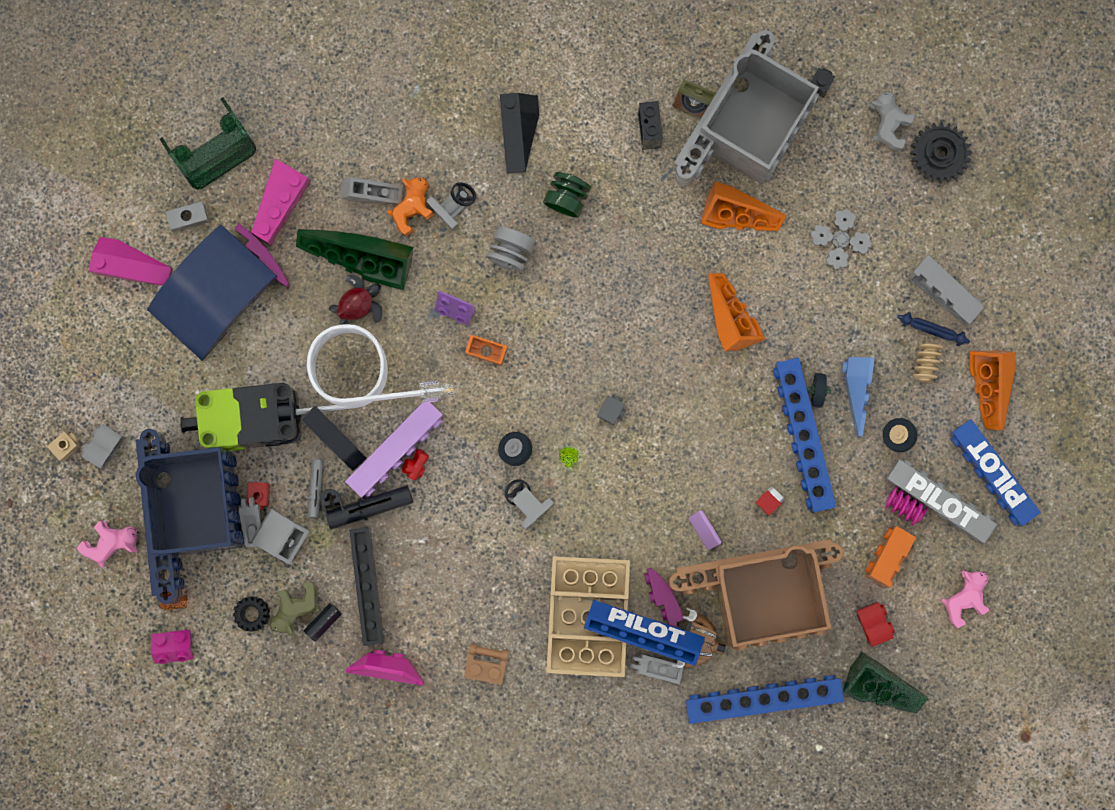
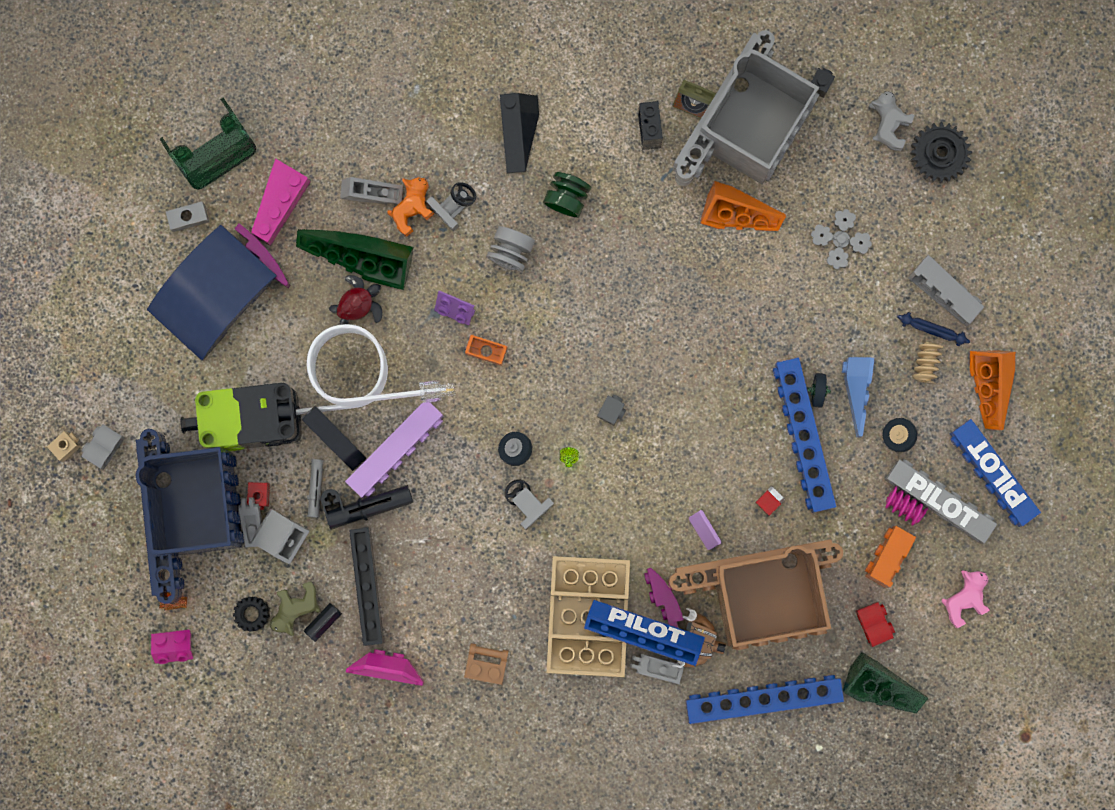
bright pink animal [77,521,139,568] -> none
dark pink wedge [89,237,172,286] -> none
red plate [402,448,429,481] -> none
orange wedge [708,273,765,351] -> none

